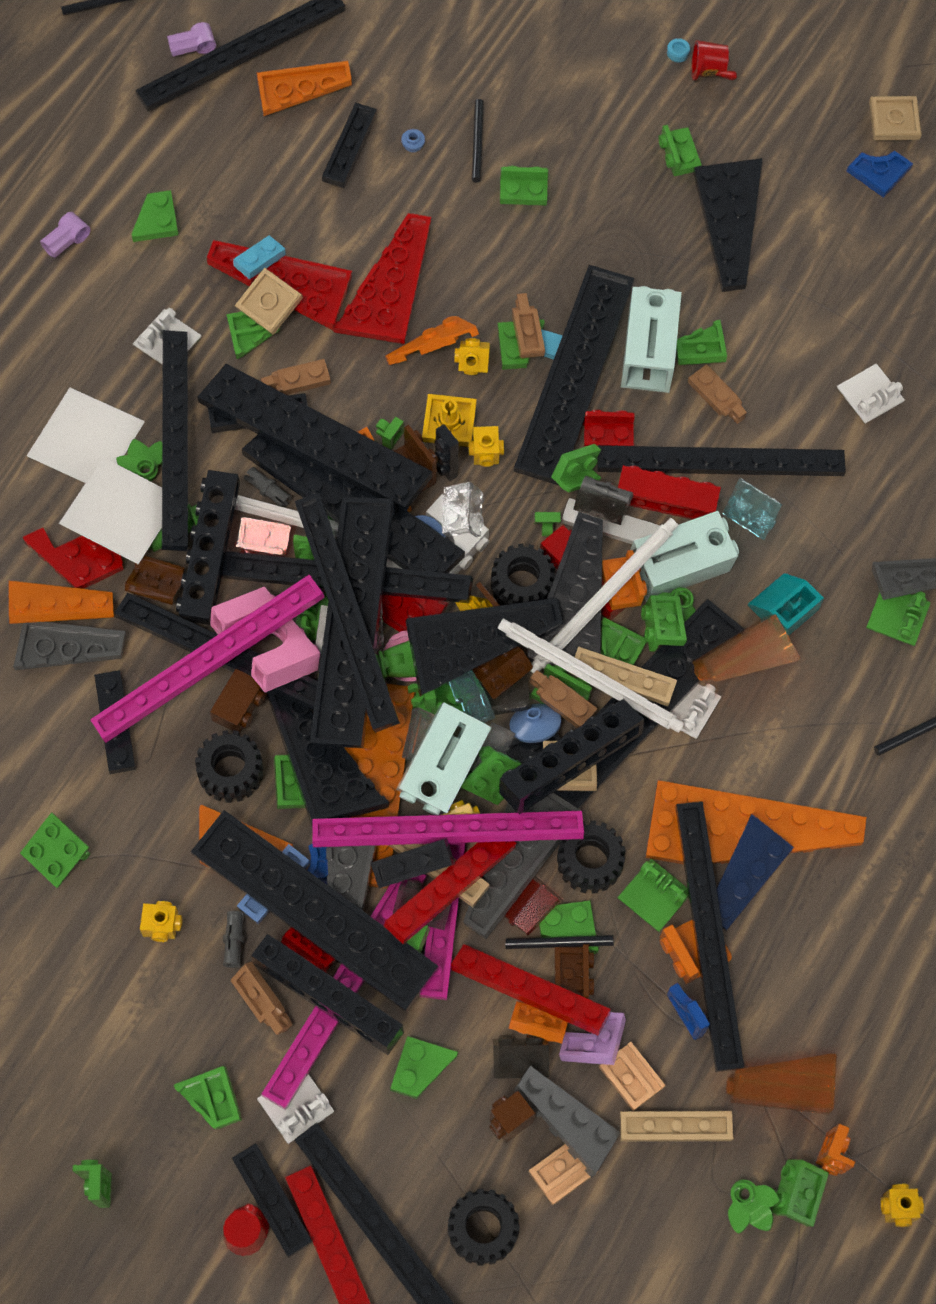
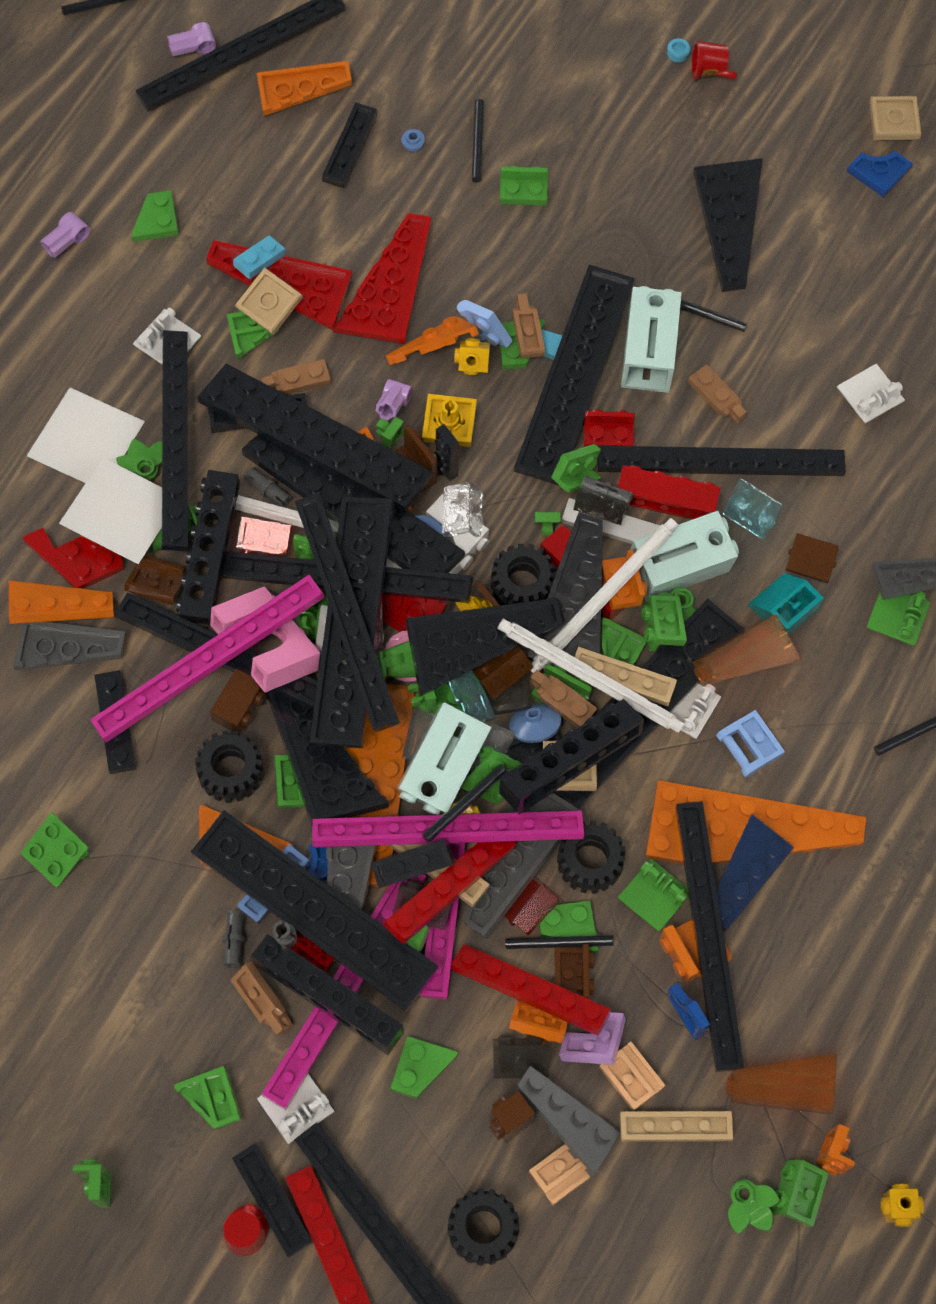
yellow brick [140,901,182,942] -> none
yellow brick [468,426,504,467] -> none
bright green bracket [658,125,702,176] -> none
bright green wing [676,320,727,365] -> none
none -> dark grey pin [272,921,298,947]
none -> lavender piece [375,379,413,420]
none -> black bar [422,764,506,843]
none -> light blue plate [457,300,513,348]
none -> black bar [680,299,748,332]
none -> light blue plate [716,710,785,778]
none -> reddish brown piece [785,533,839,584]

